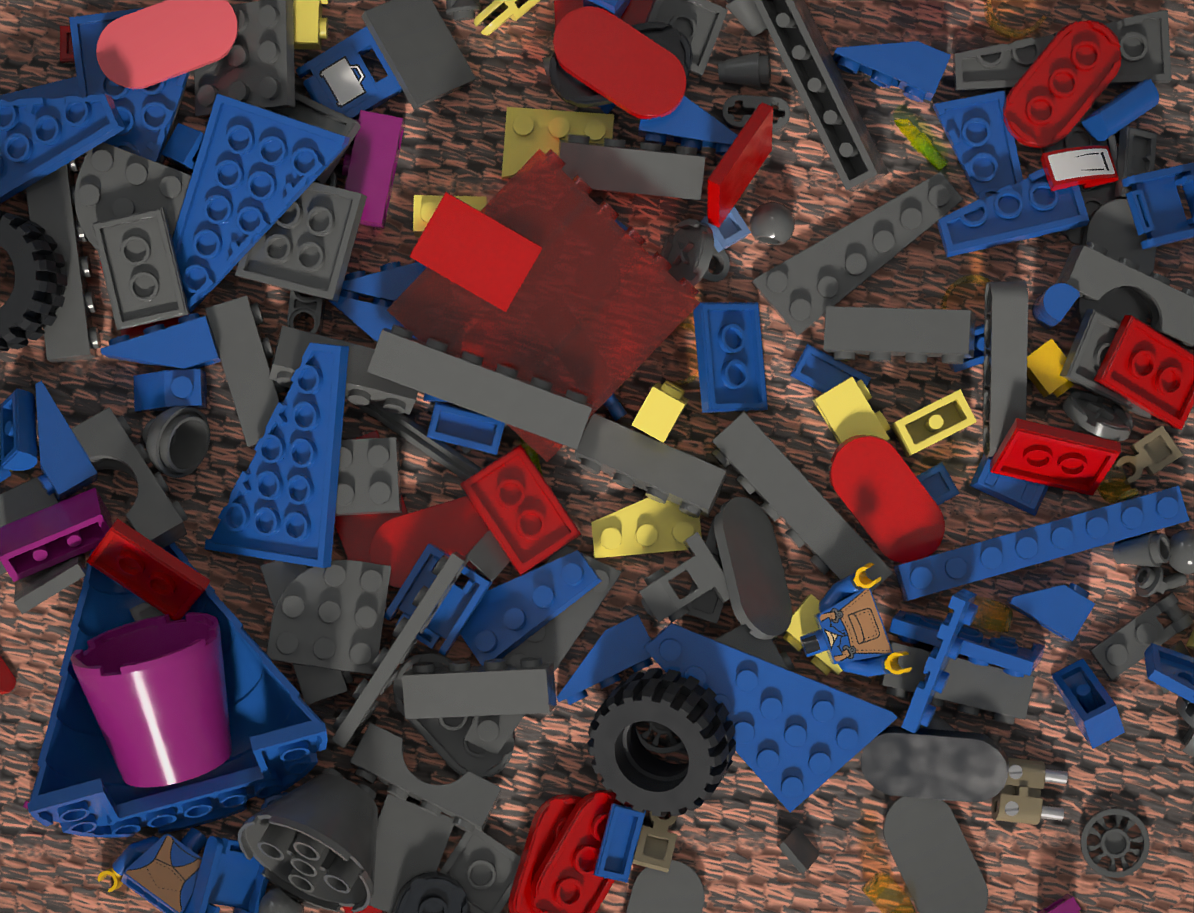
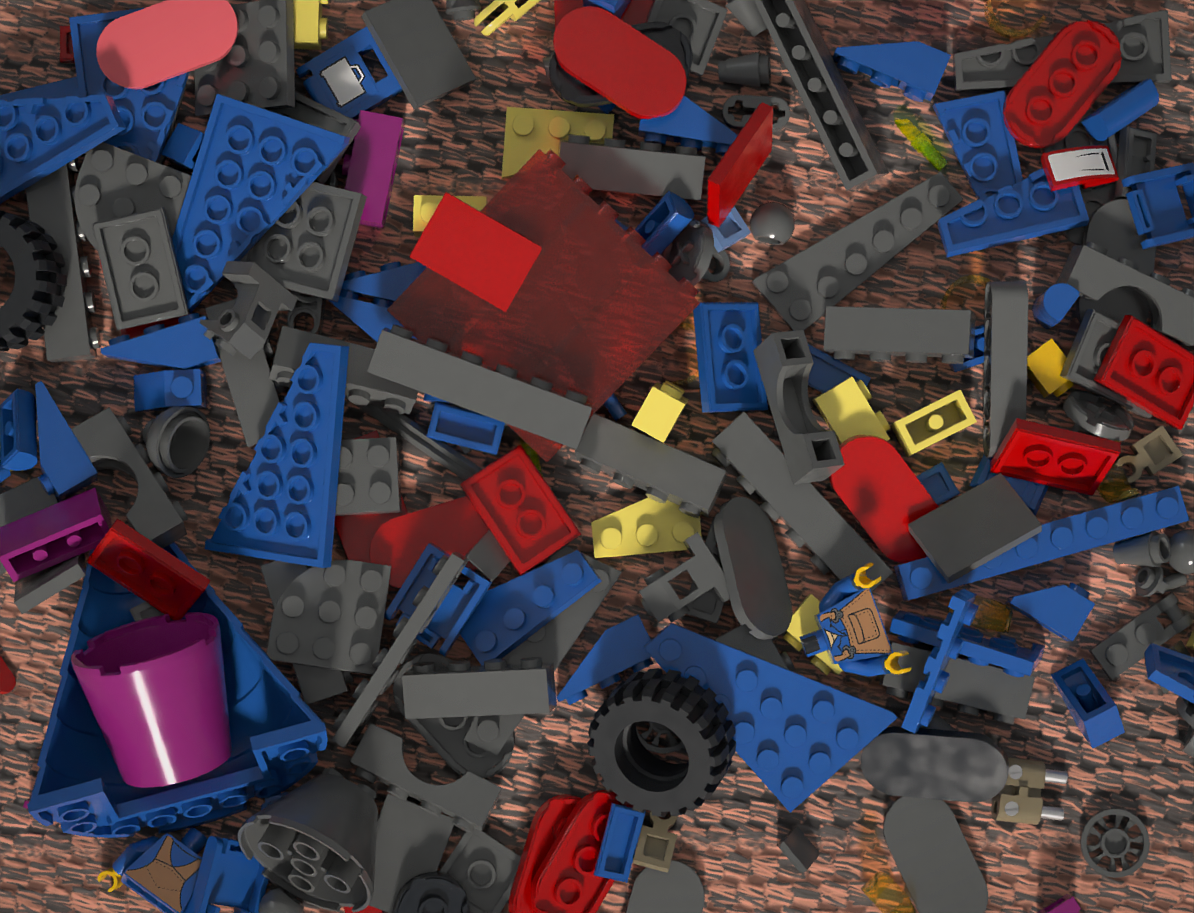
none -> dark grey tile [199,261,298,359]
none -> blue brick [625,191,694,269]
none -> dark grey arch [753,330,845,485]
none -> dark grey tile [908,473,1042,584]

